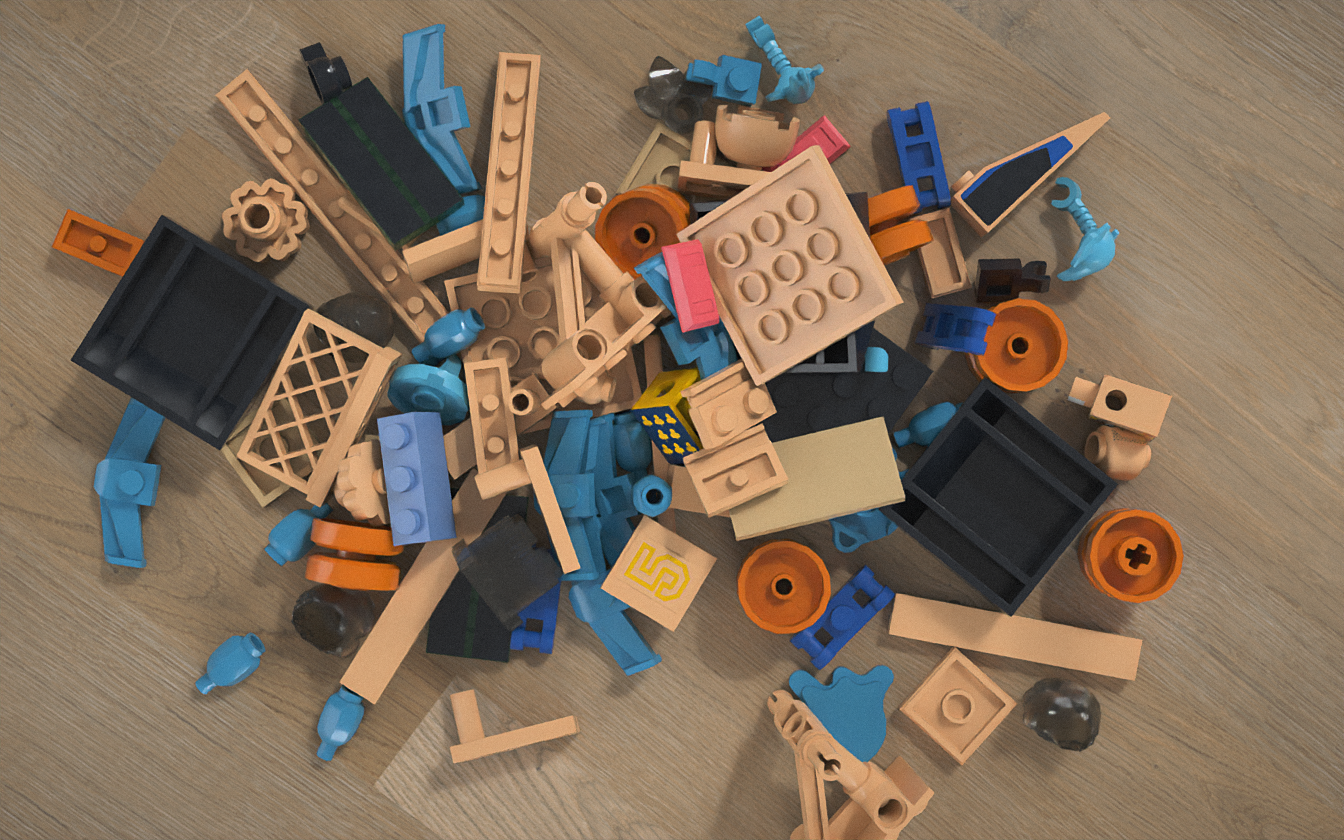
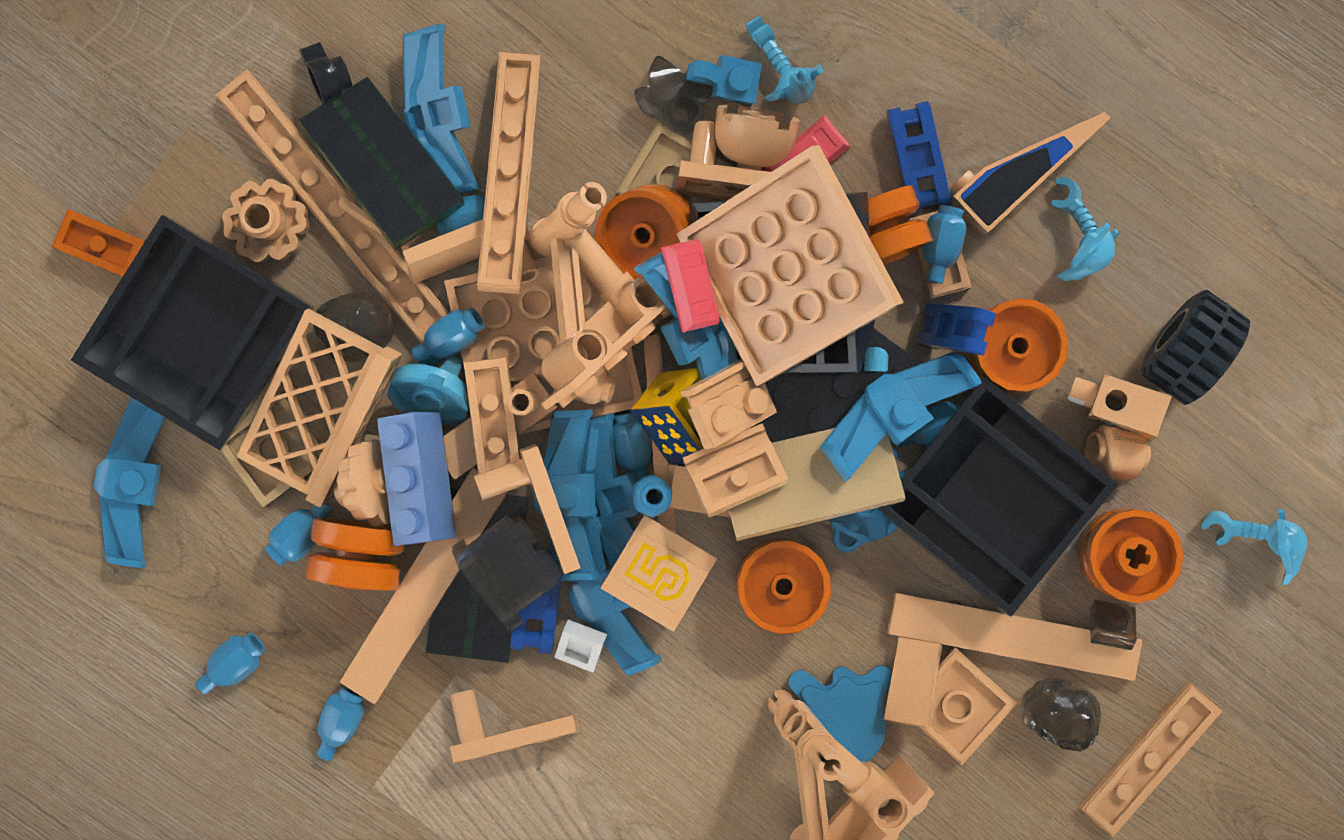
clear smoke hair [291,583,375,659] -> none
blue plate [789,564,895,670] -> none
black plate [974,258,1051,303] -> none
none -> white plate [555,620,607,672]
none -> dark azure plate [820,352,982,482]
none -> light nougat tile [884,637,942,729]
none -> dark azure plant [922,205,967,284]
none -> light nougat tile [1078,682,1222,837]
none -> clear smoke plate [1090,600,1137,650]
none -> black wheel [1141,289,1251,405]
none -> medium azure piece [1201,509,1308,585]

